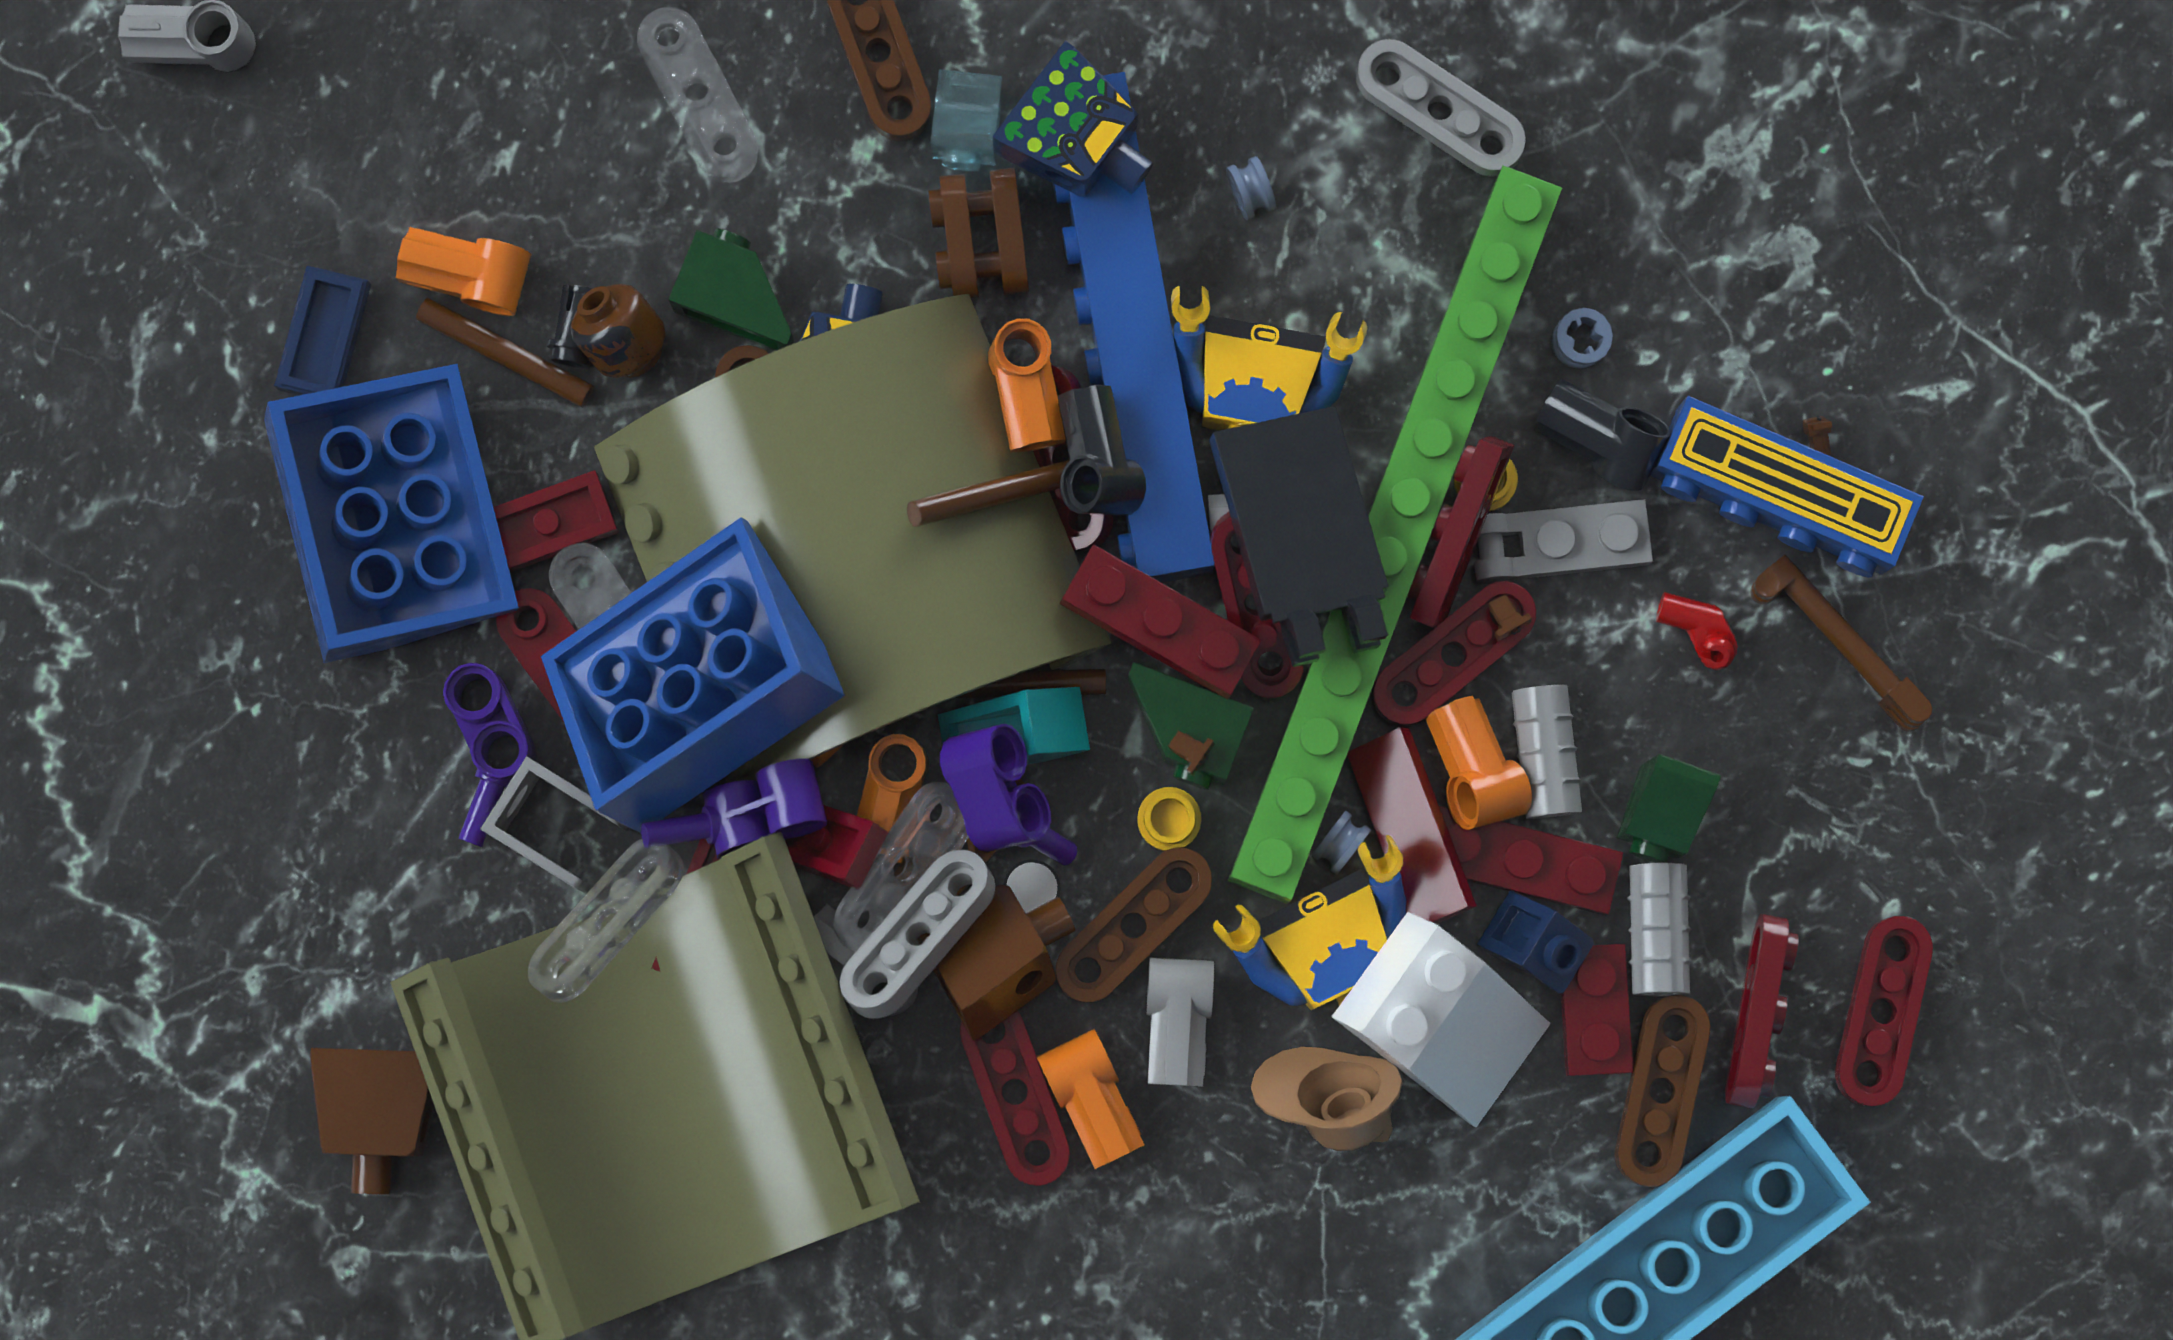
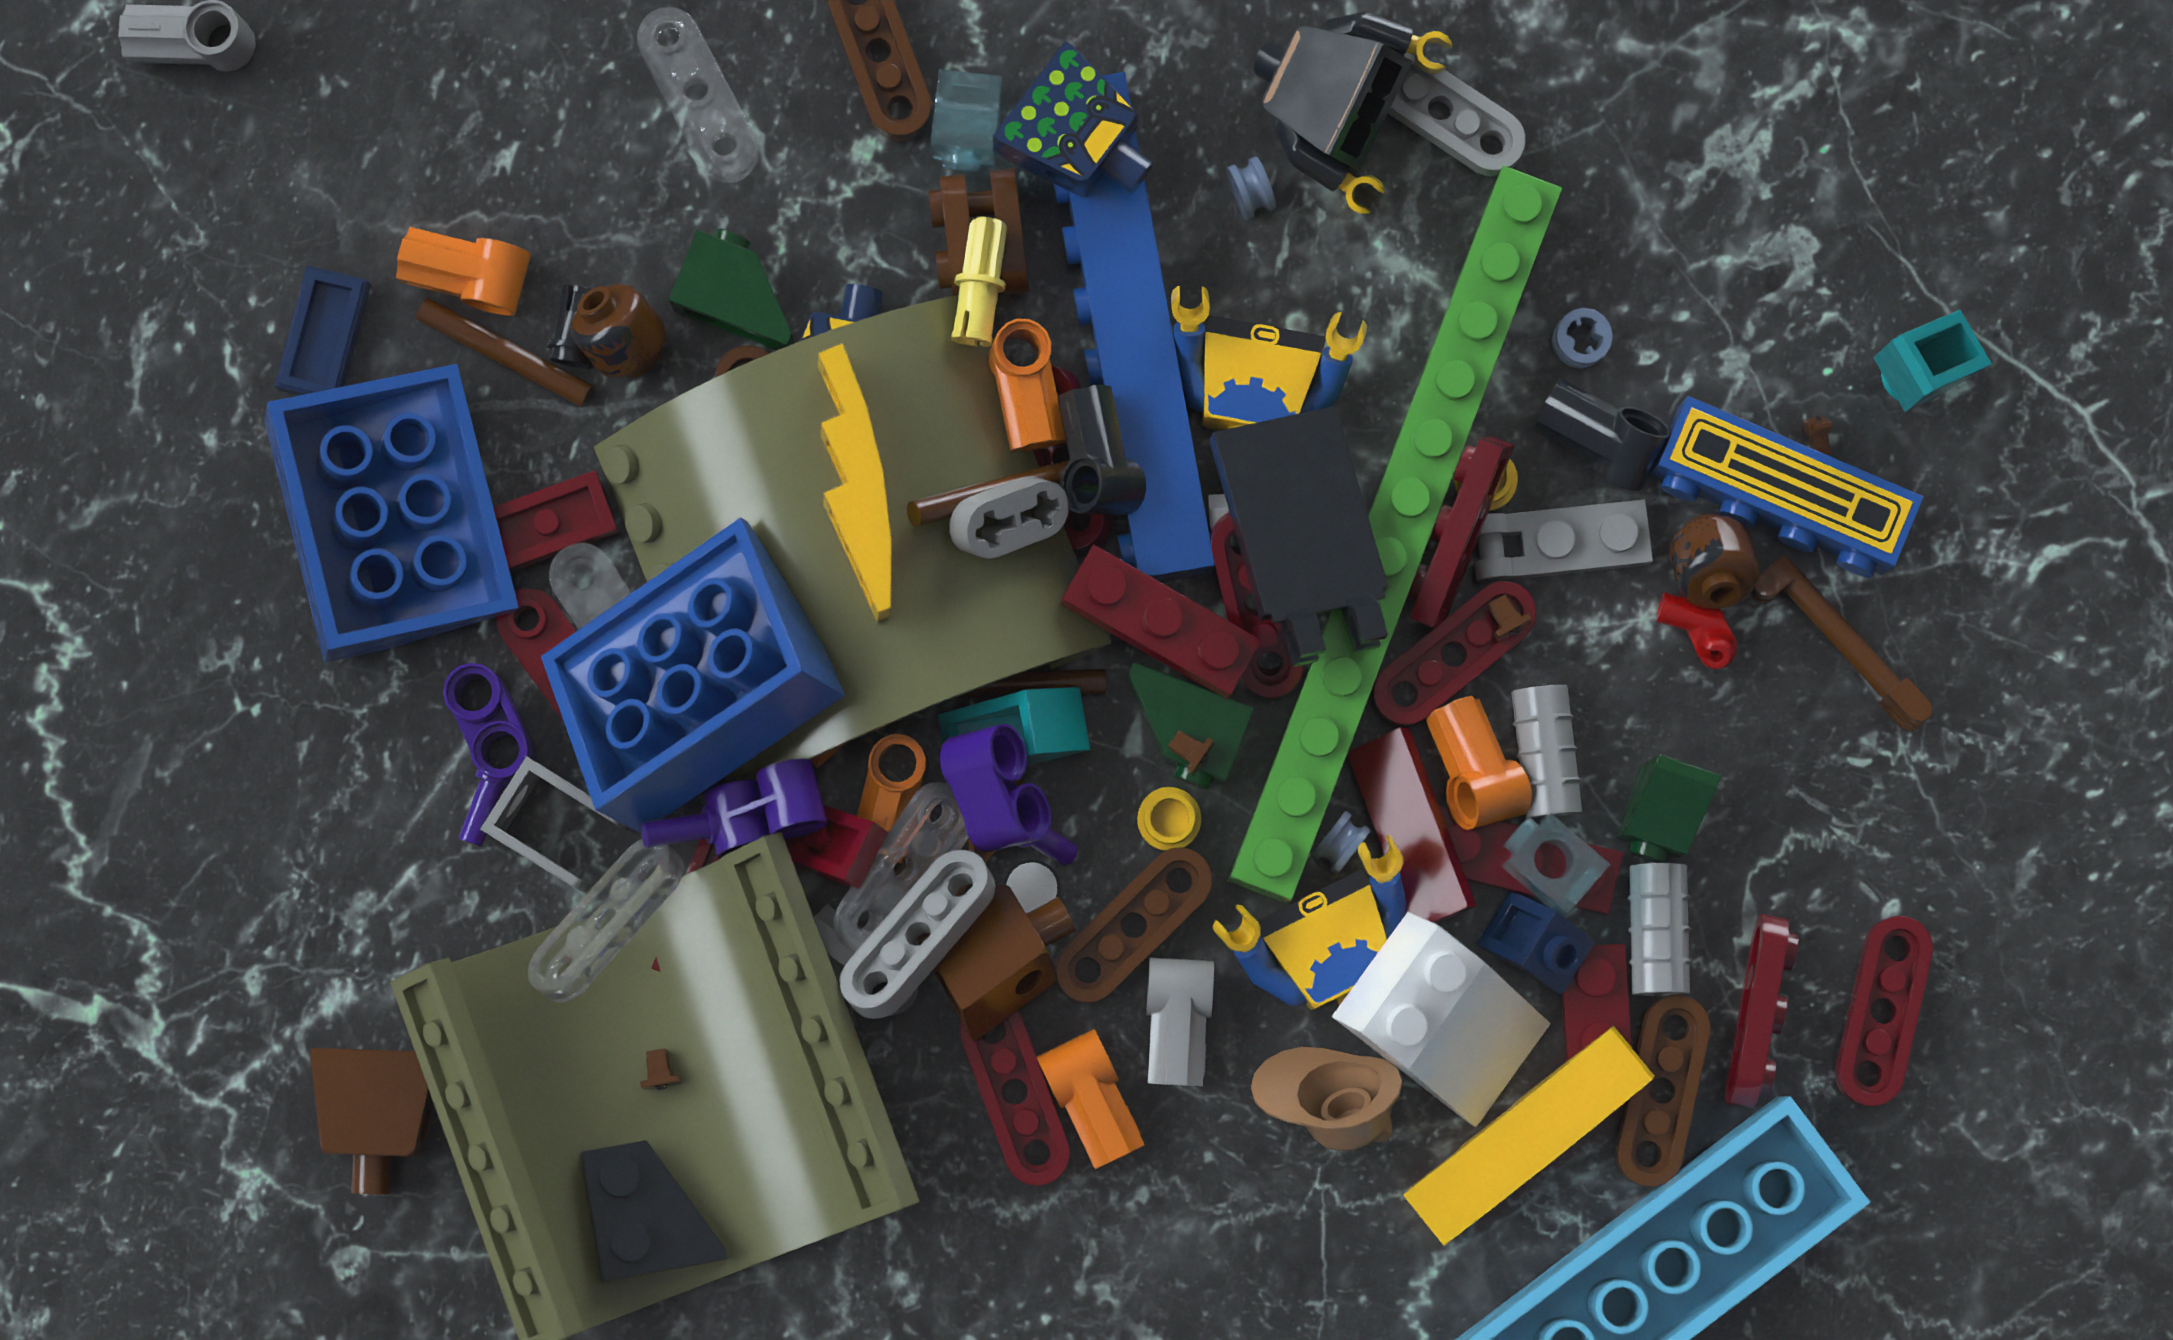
none -> black wing [580,1140,728,1283]
none -> reddish brown piece [640,1048,682,1090]
none -> yellow slope [818,343,891,623]
none -> light grey beam [950,476,1068,559]
none -> light yellow axle [951,217,1007,347]
none -> black torso [1254,11,1452,214]
none -> yellow slope [1403,1026,1655,1246]
none -> clear light blue brick [1501,813,1610,916]
none -> reddish brown head [1670,514,1759,609]
none -> teal slope [1873,310,1992,412]

